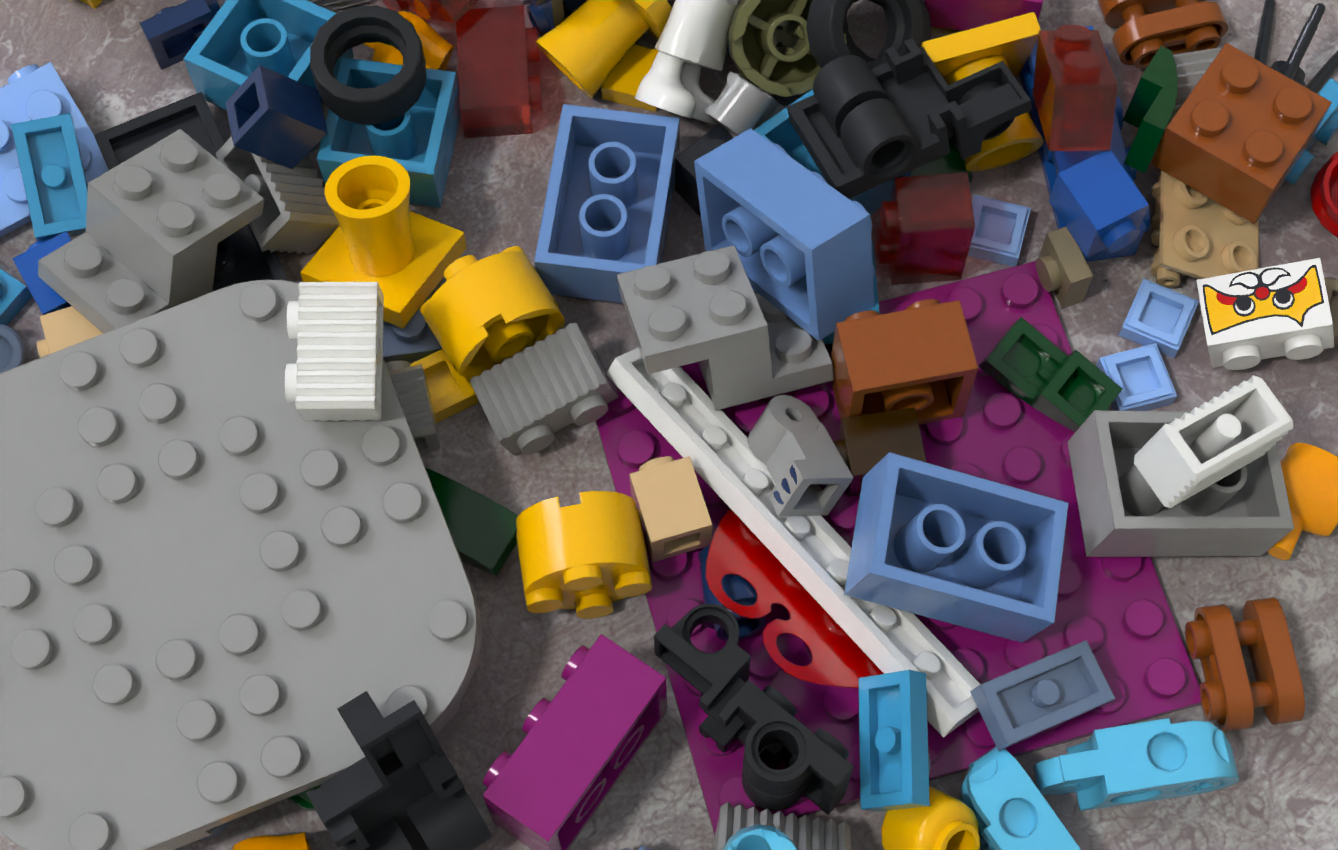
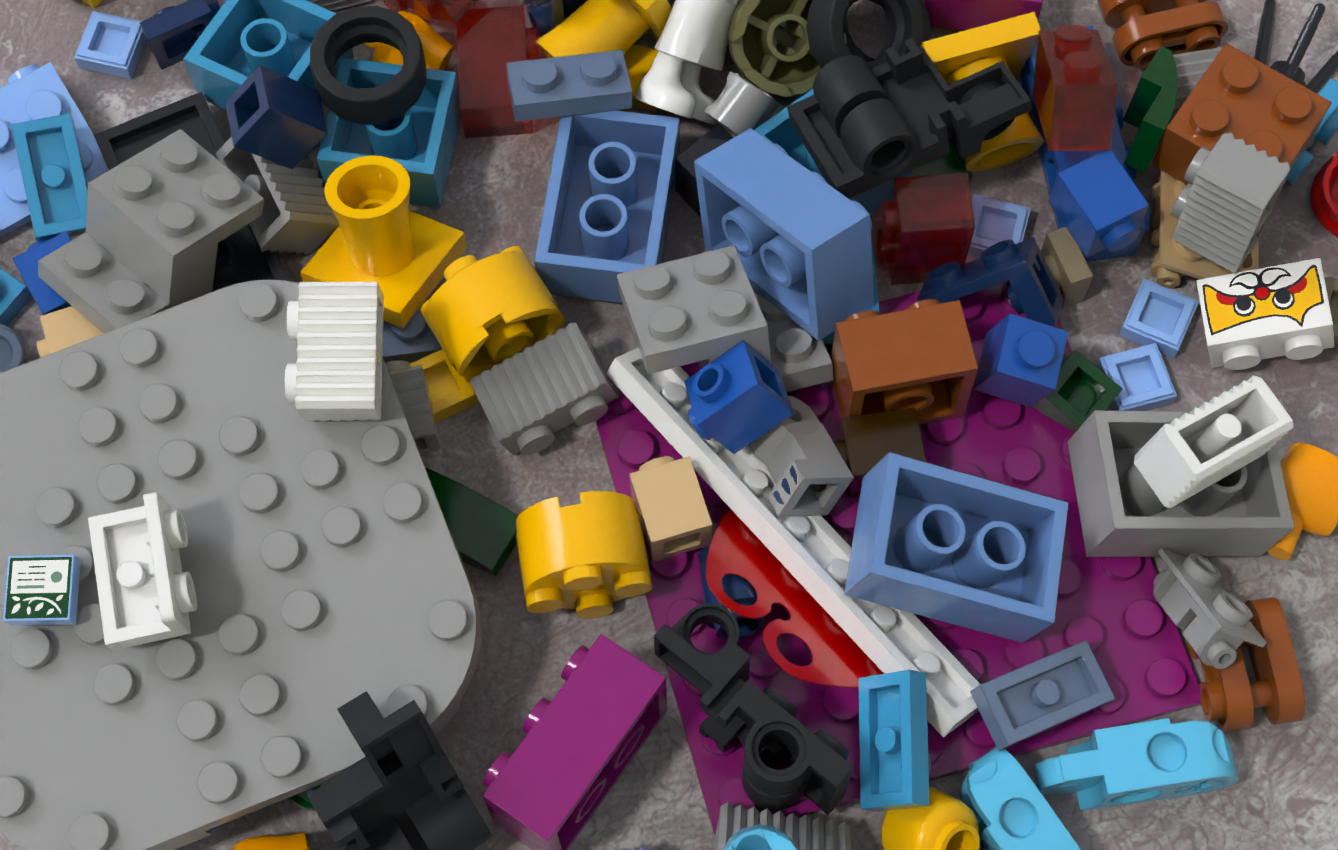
none -> tile [3,555,81,626]
none -> light blue tile [74,11,147,79]
none -> white bracket [88,492,197,650]
none -> sand blue plate [506,50,632,122]
none -> blue brick [684,340,794,454]
none -> dark blue bracket [916,237,1064,326]
none -> blue brick [973,313,1068,407]
none -> light grey hinge [1153,548,1267,669]
none -> light grey brick [1170,132,1290,273]

